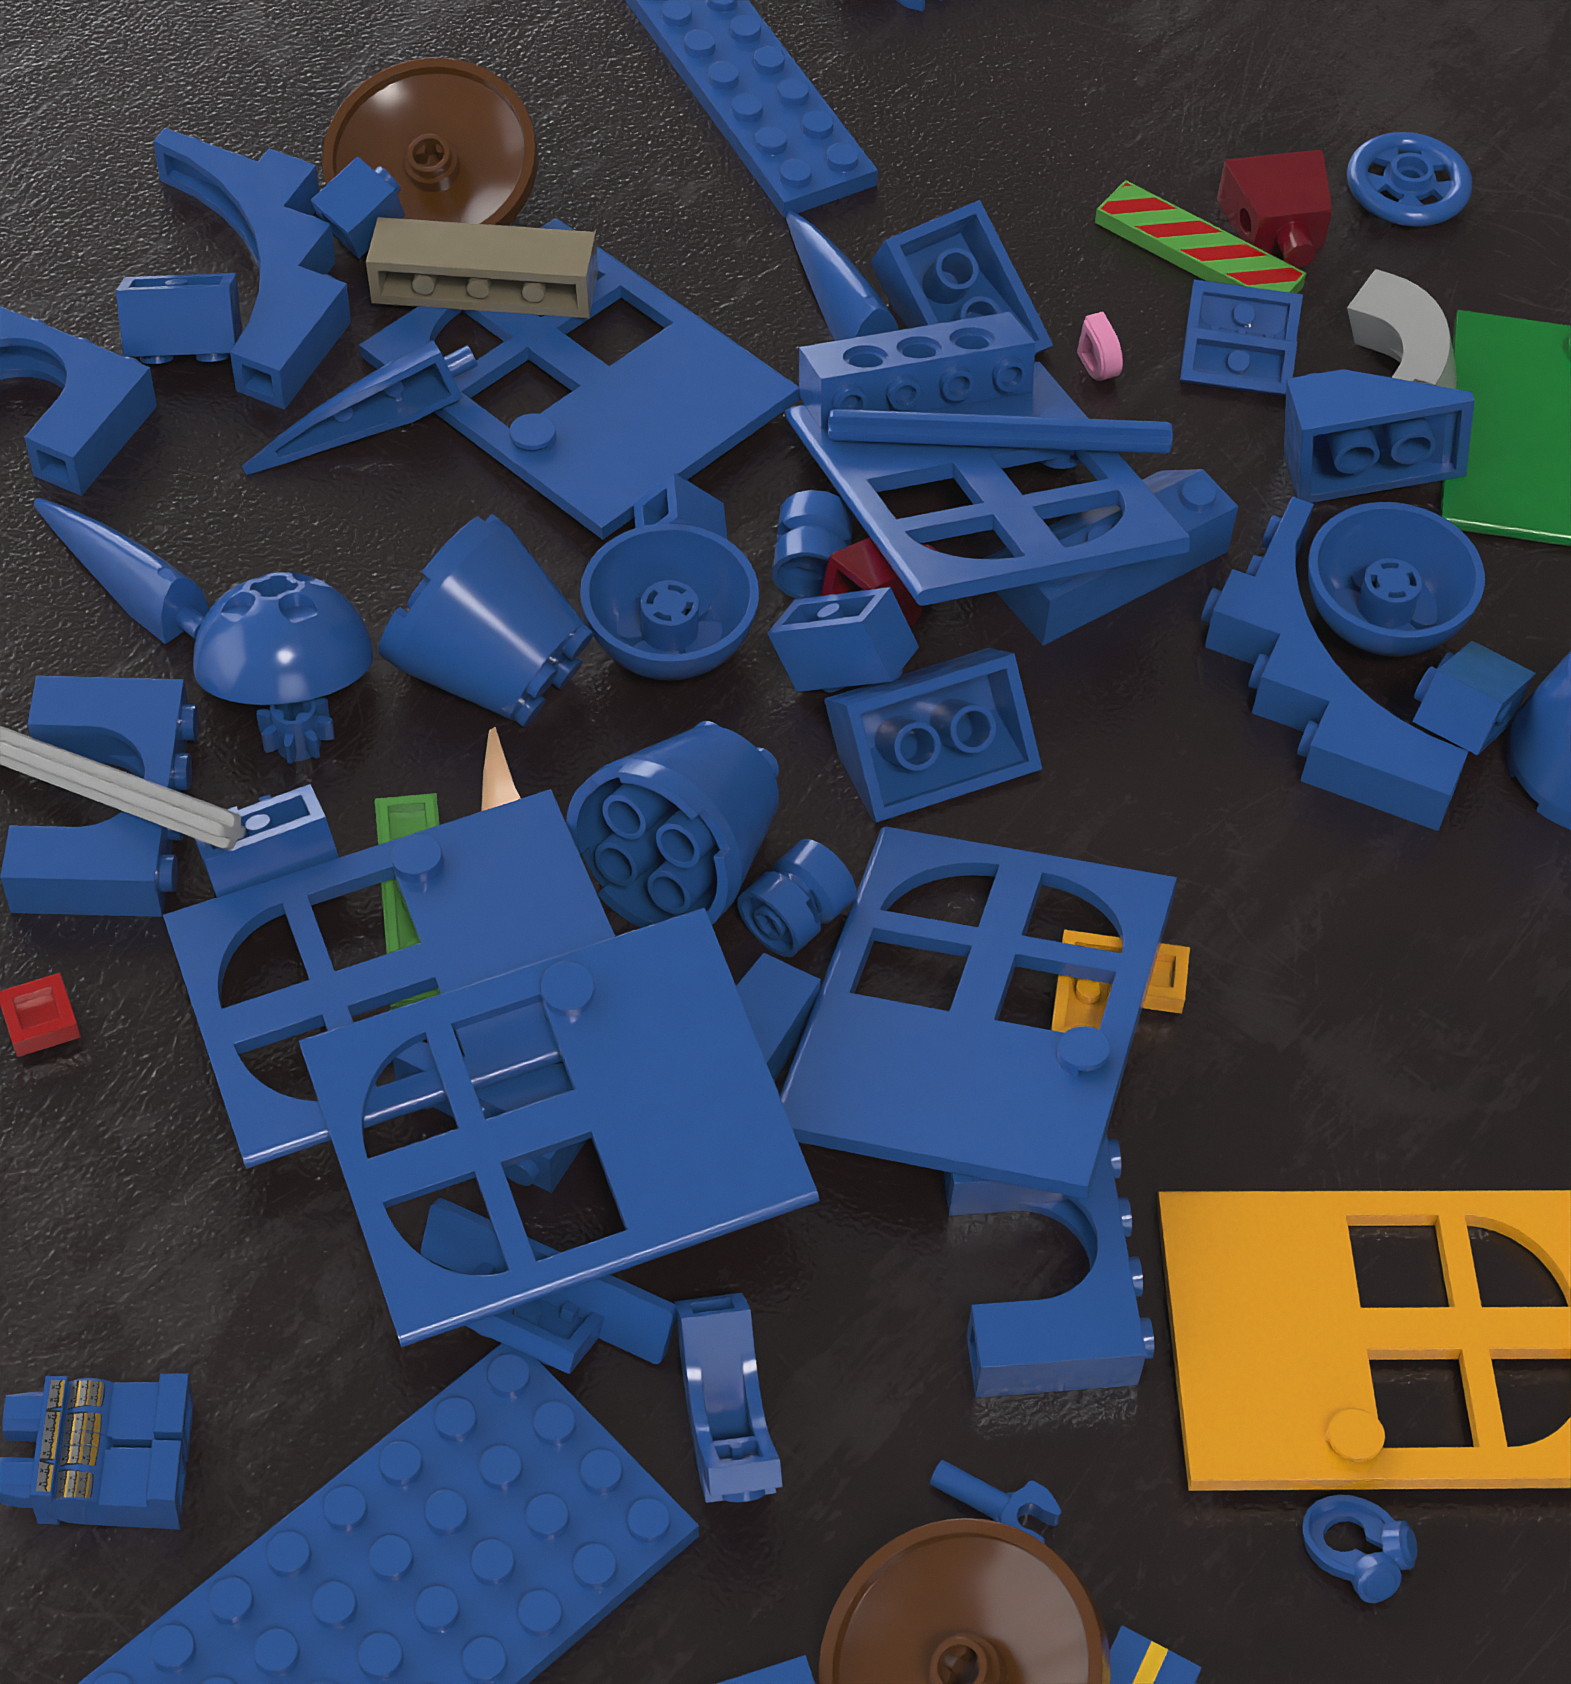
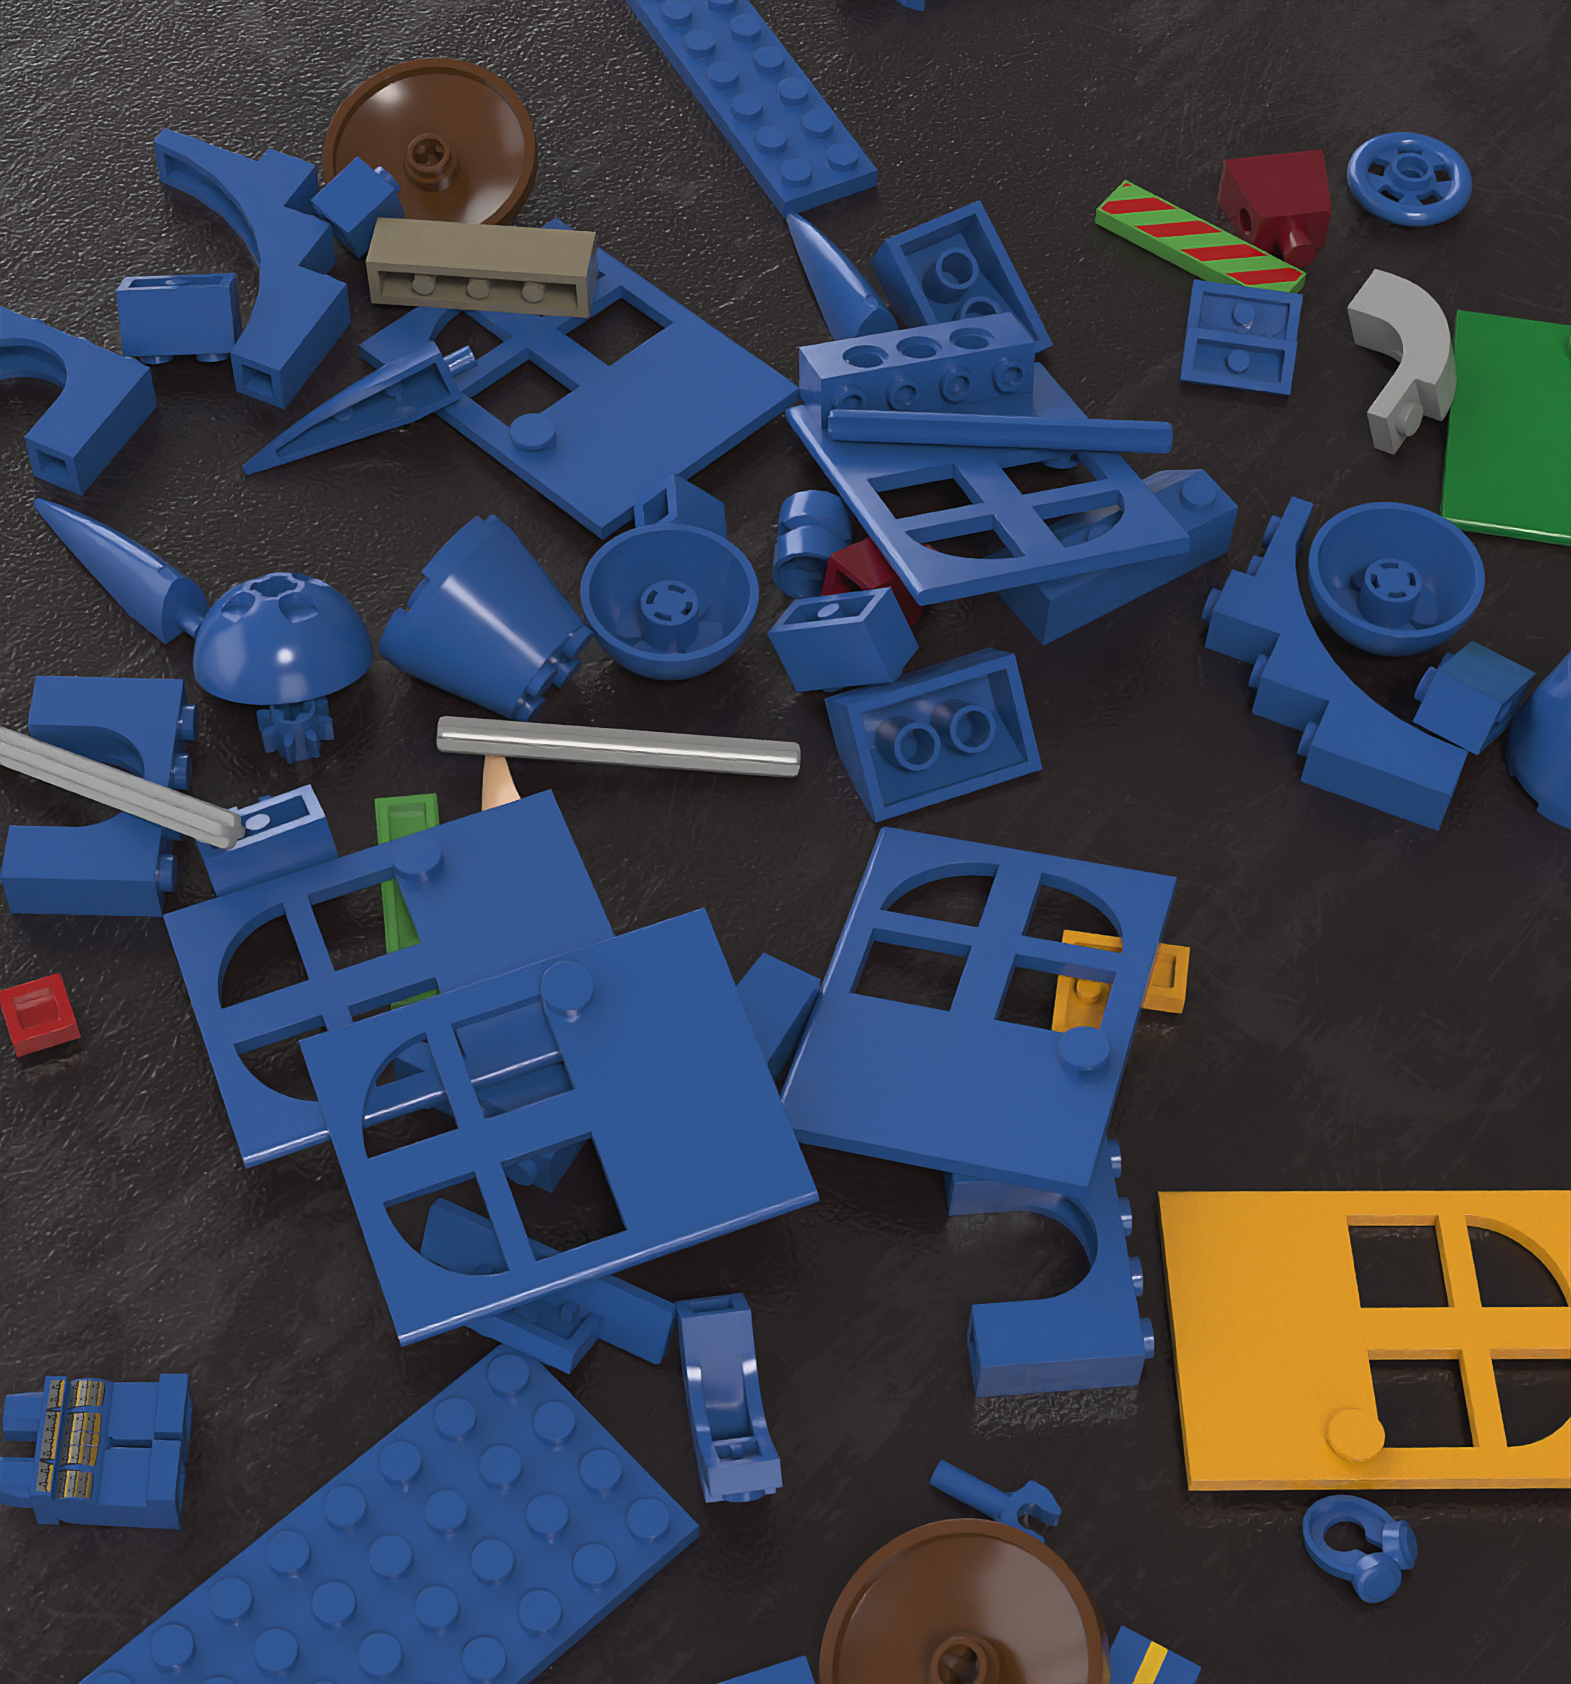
blue cone [566,721,779,928] -> none
blue wheel [737,839,857,957] -> none
bright pink tile [1077,312,1123,381] -> none
blue slope [1284,369,1475,503] -> none
none -> light grey axle [436,716,801,778]

